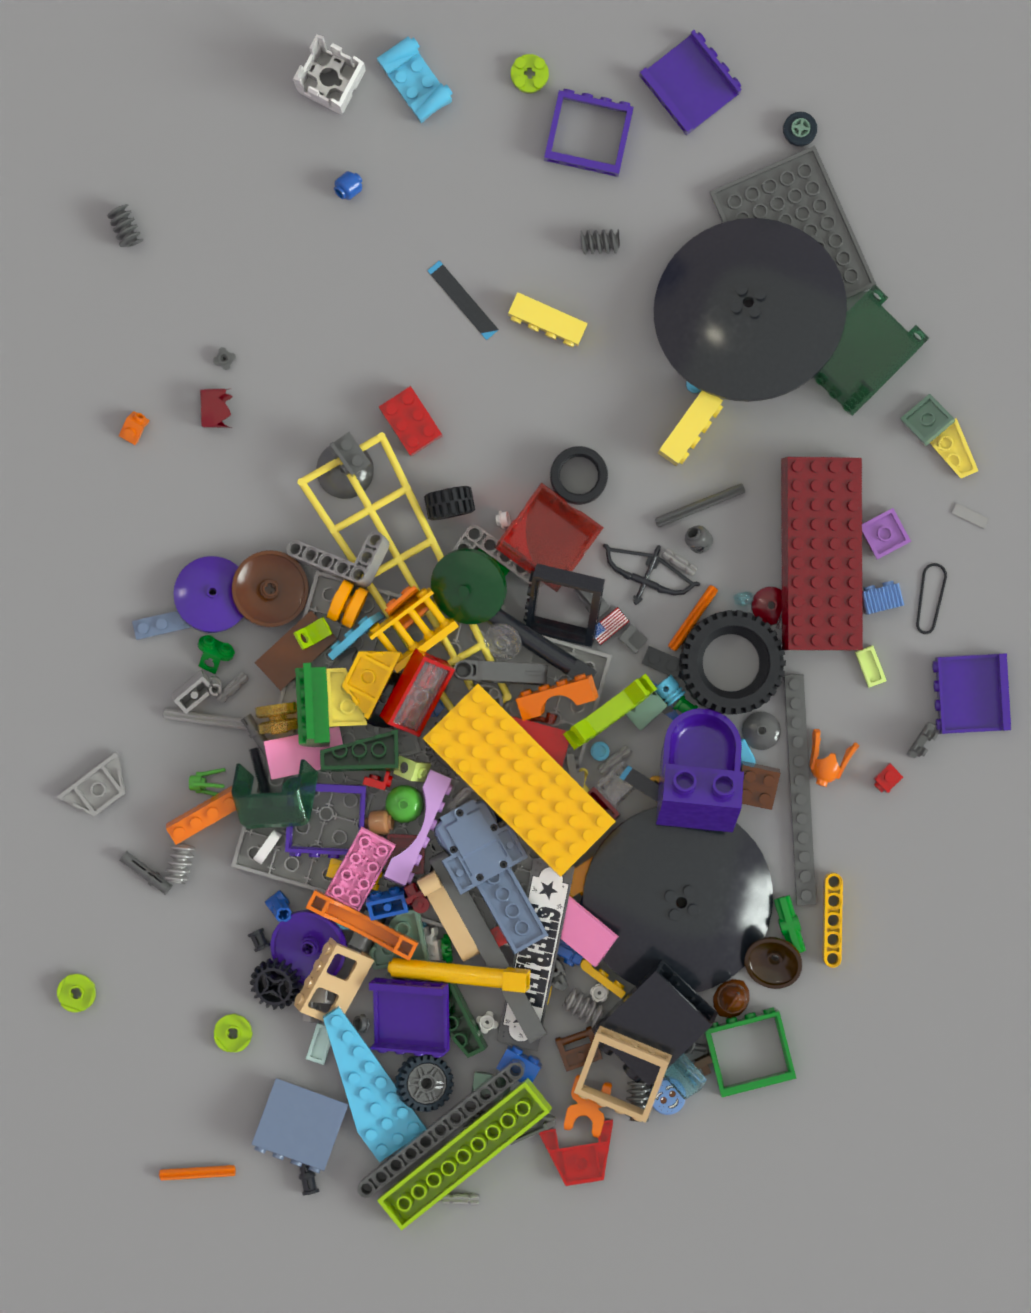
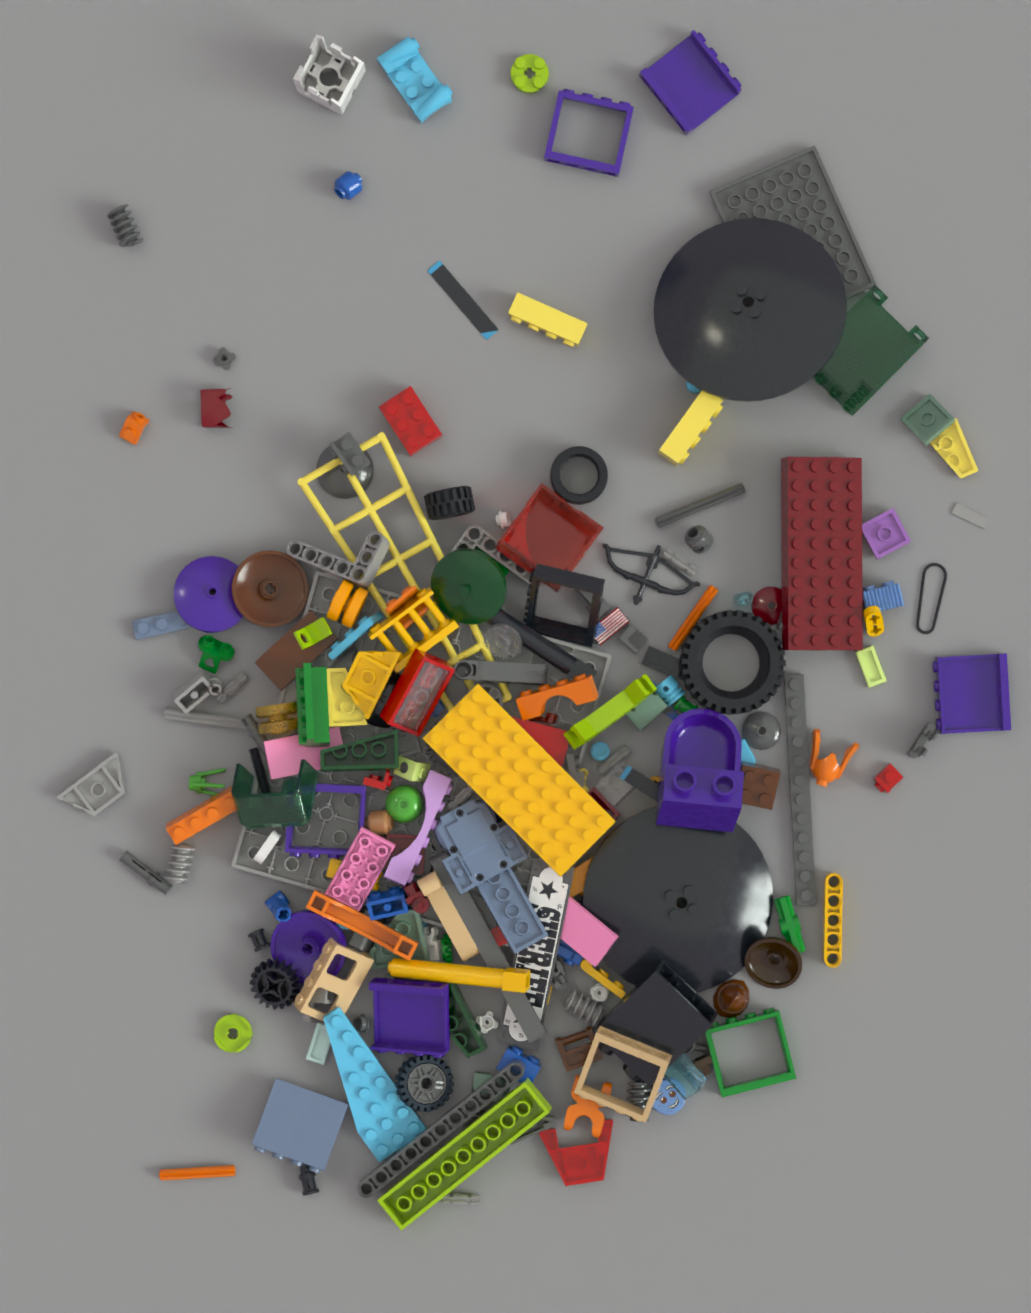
lime plate [57,973,96,1013] -> none
dark grey piece [580,229,620,255] -> none
black wheel [783,112,817,146] -> none
none -> yellow beam [863,606,884,637]

